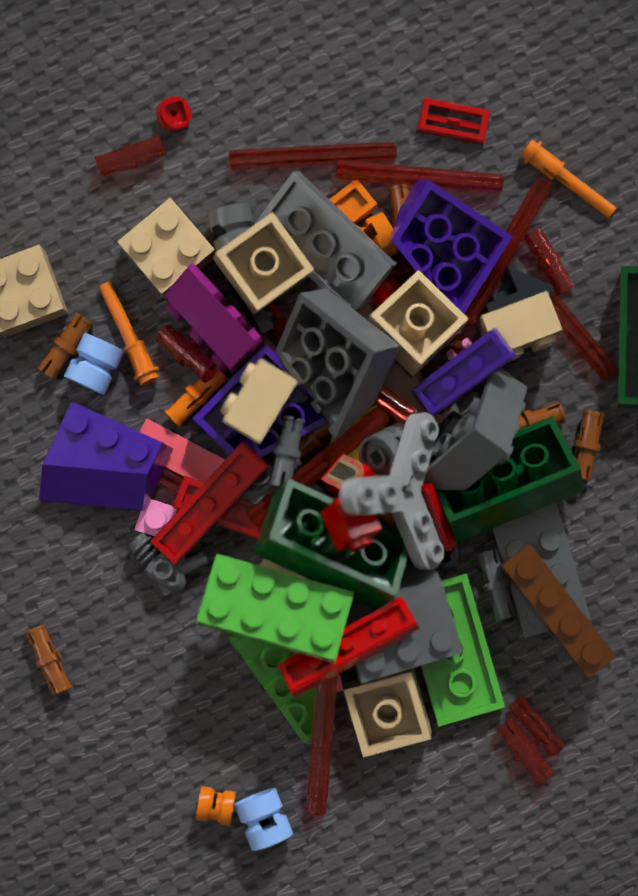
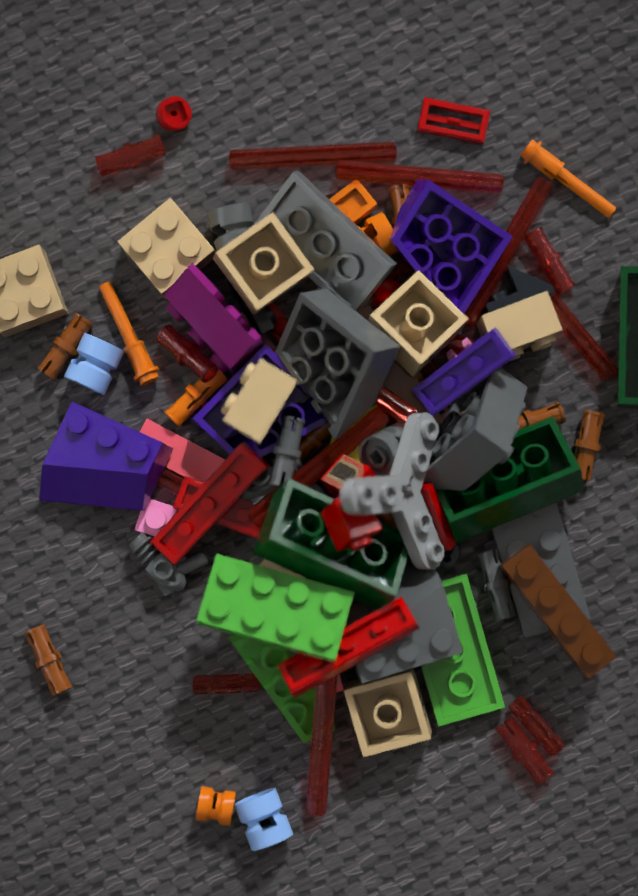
none -> clear red axle [192,673,260,695]

